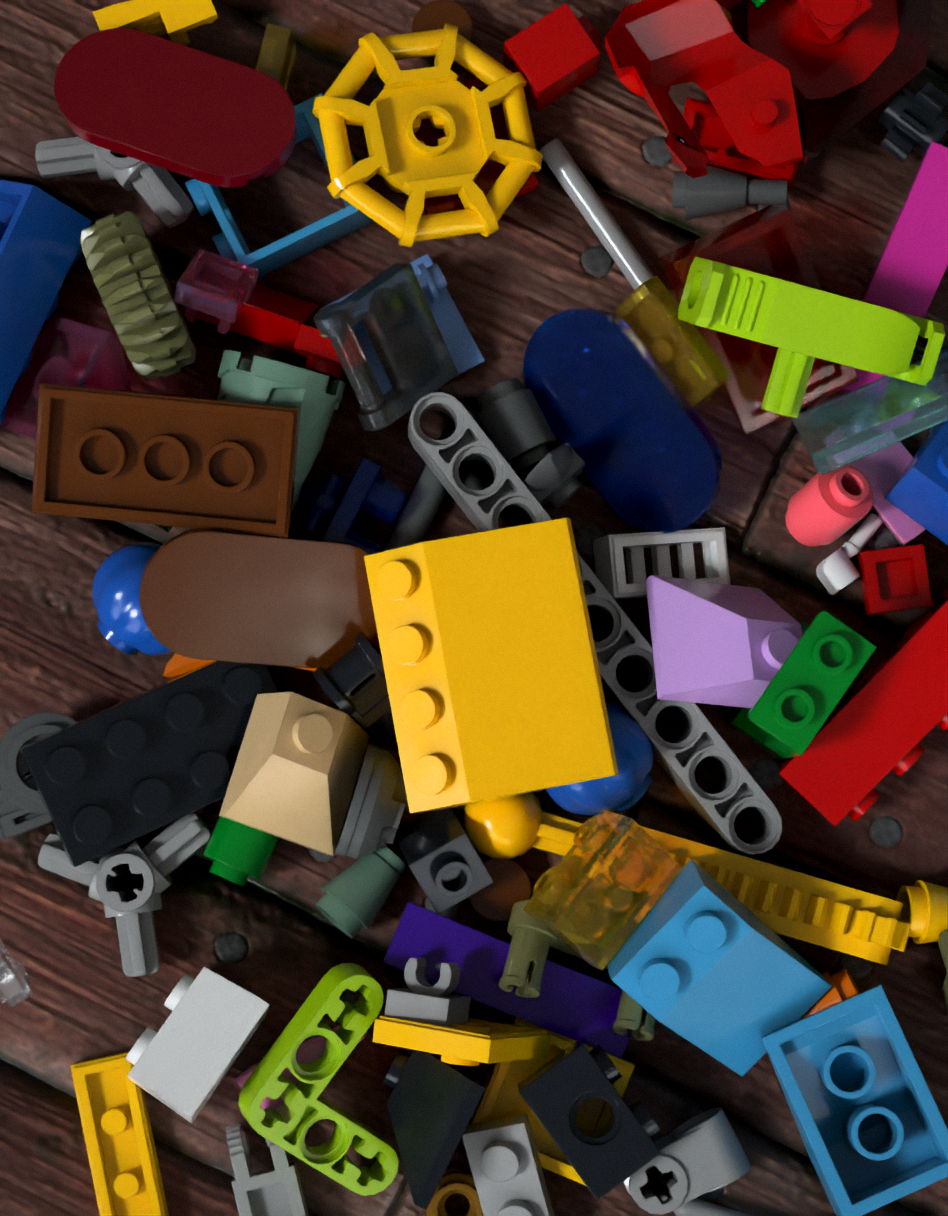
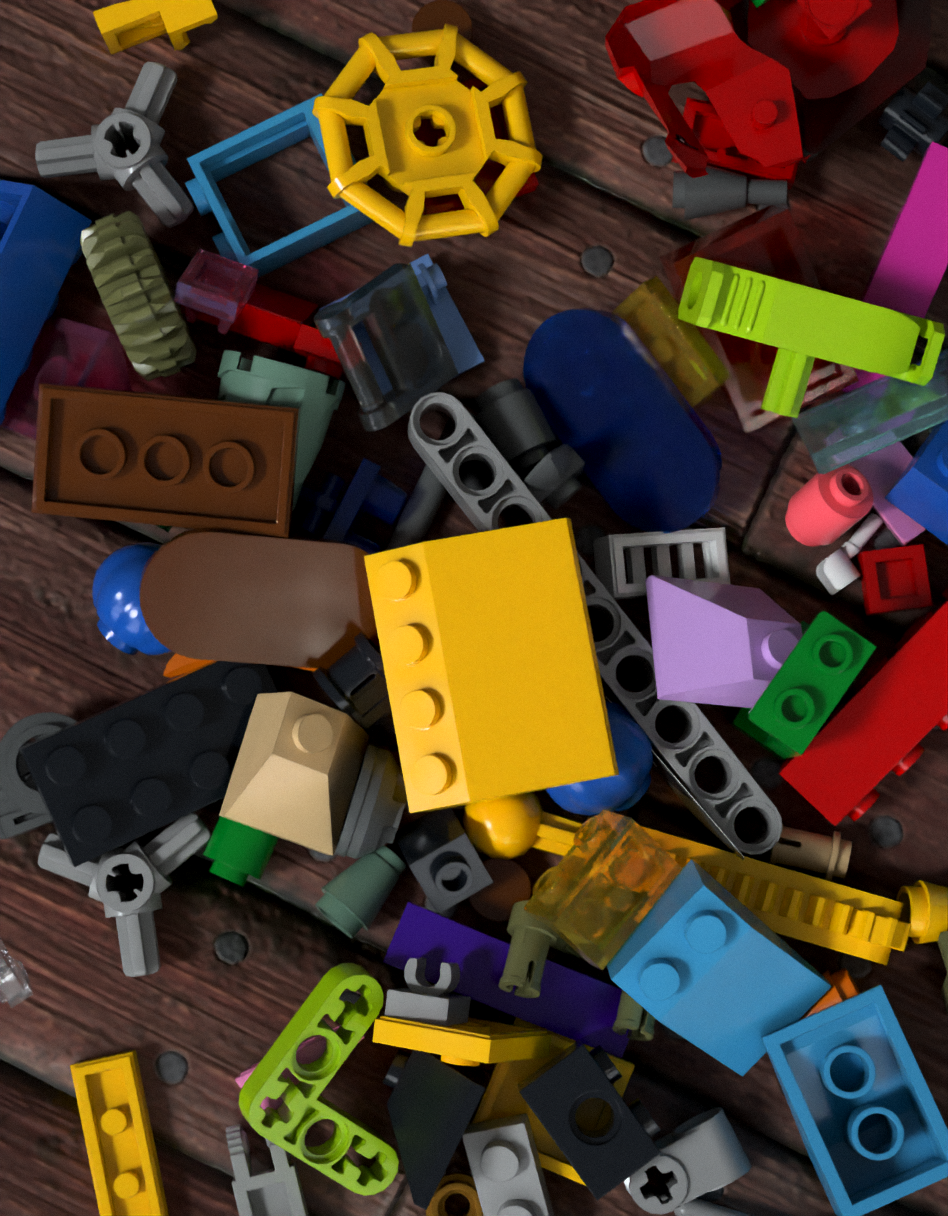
dark red tile [54,28,297,188] -> none
white slope [126,967,269,1123] -> none
clear yellow tile [256,23,296,91] -> none
red brick [503,3,602,112] -> none
light grey bar [539,138,663,302] -> none
none -> dark grey sticker [605,697,744,860]
none -> tan pin [769,824,852,881]

